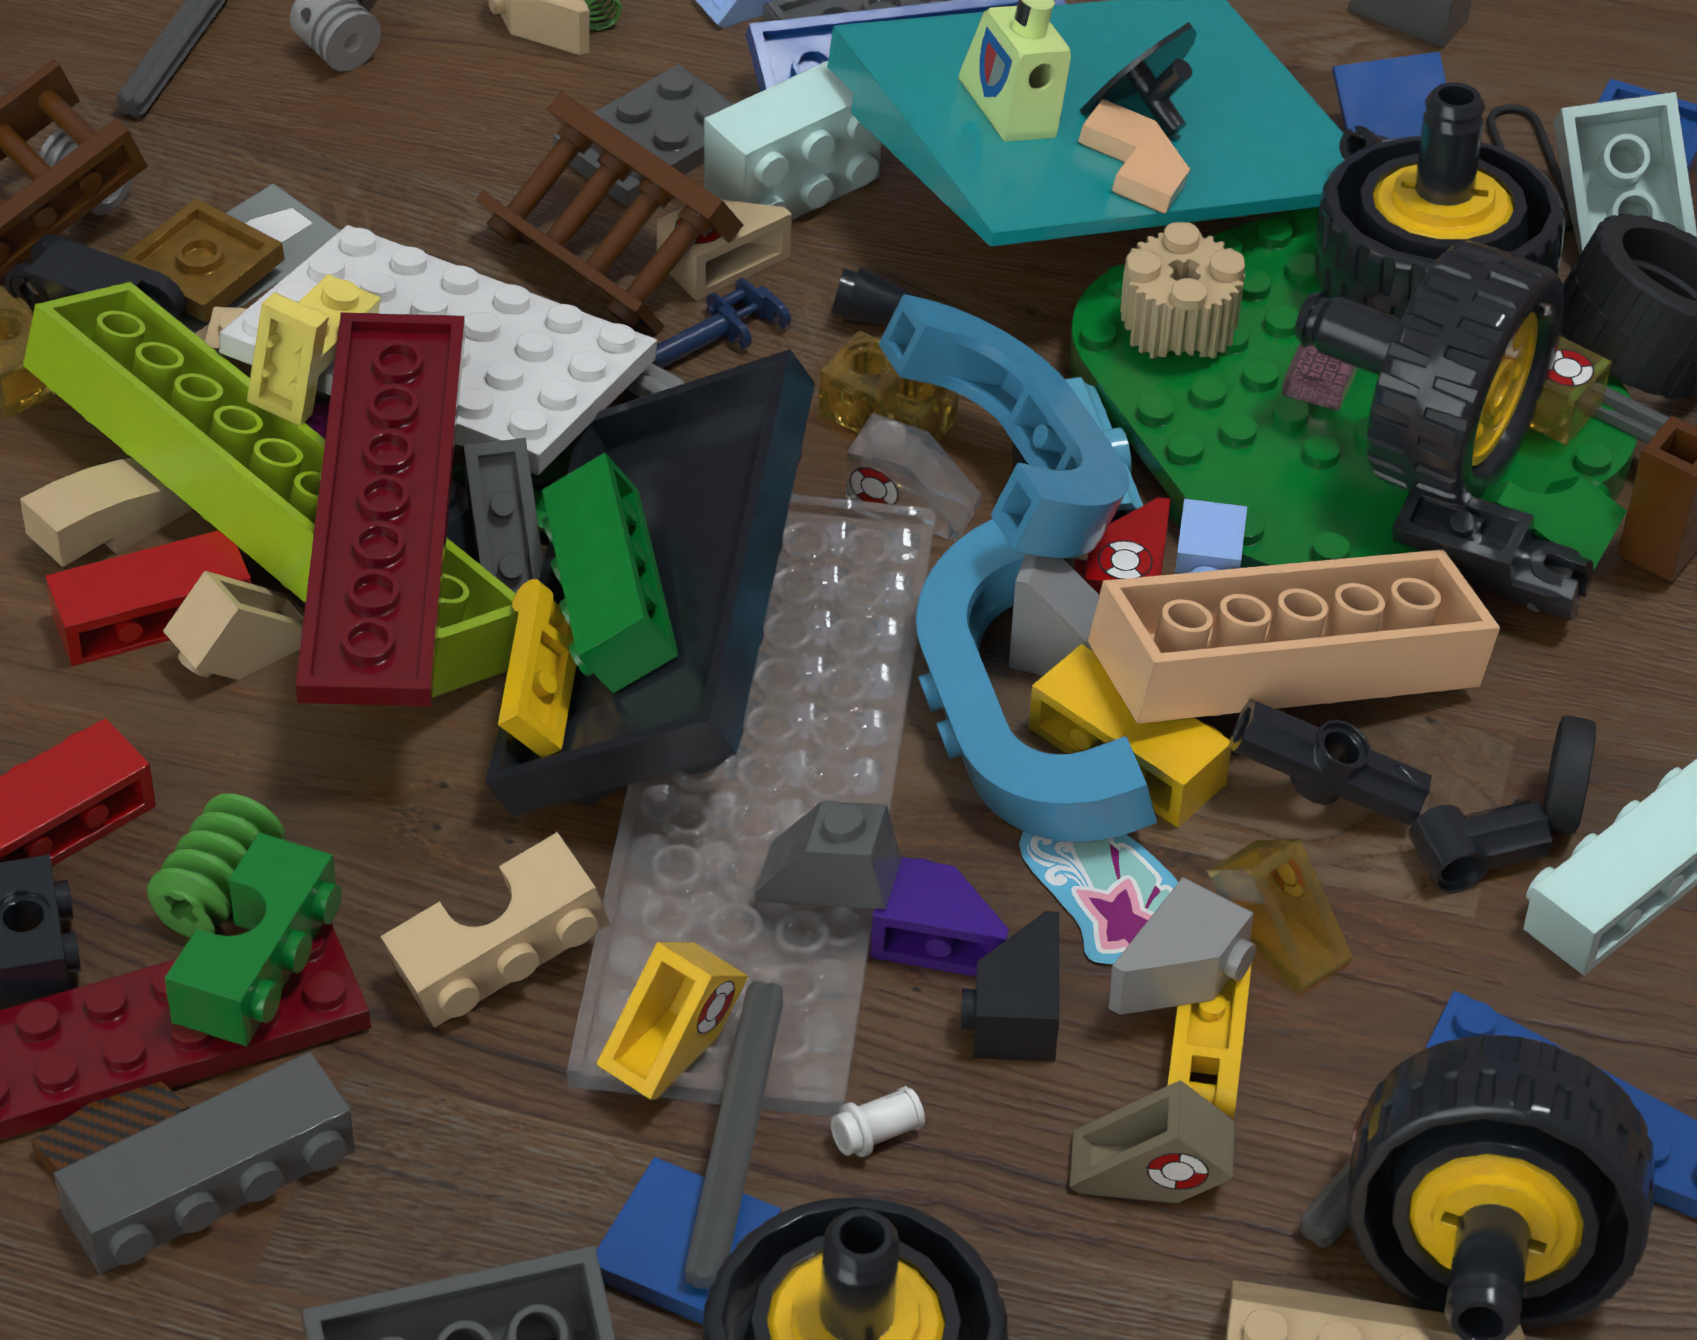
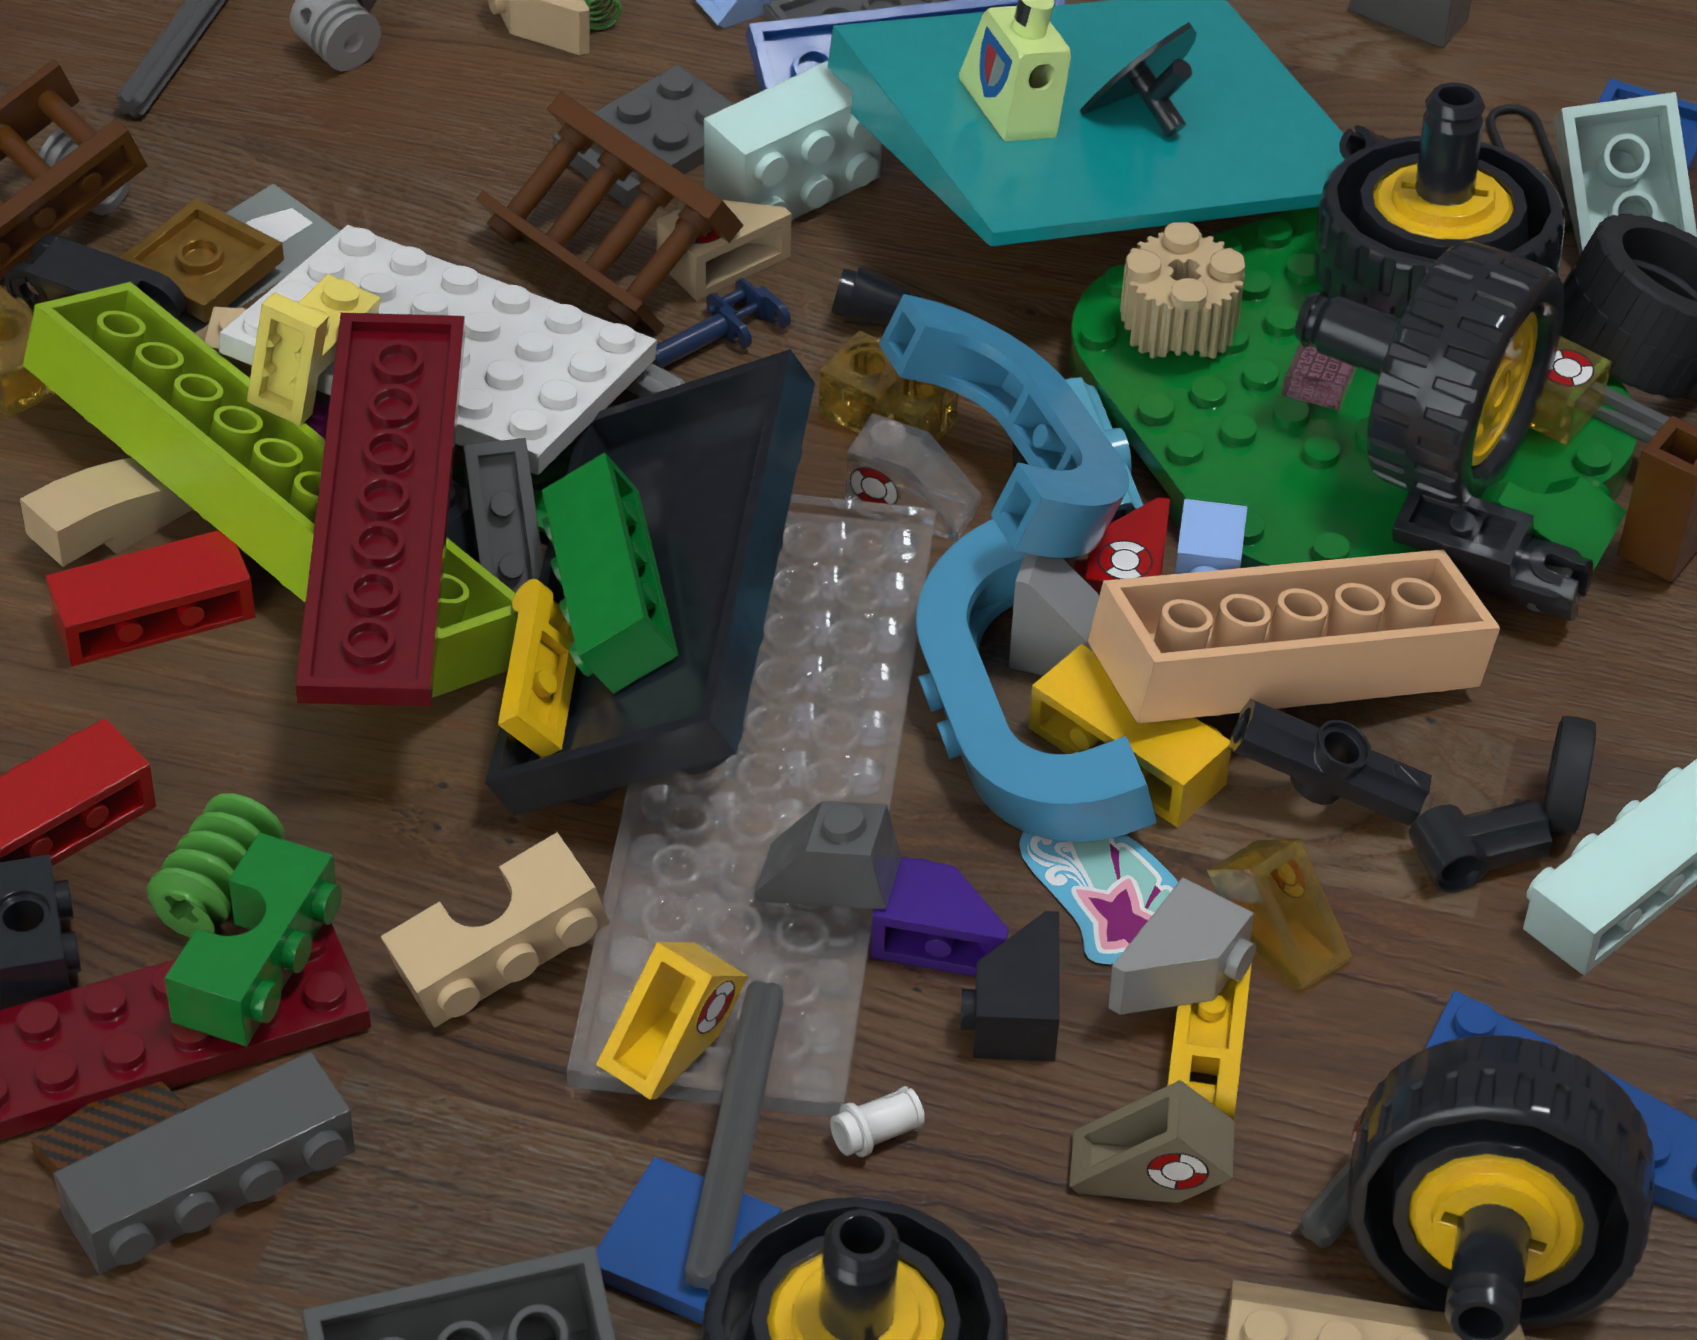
tan slope [163,571,304,680] -> none
light nougat tile [1078,99,1190,213] -> none
blue piece [1332,52,1446,139] -> none

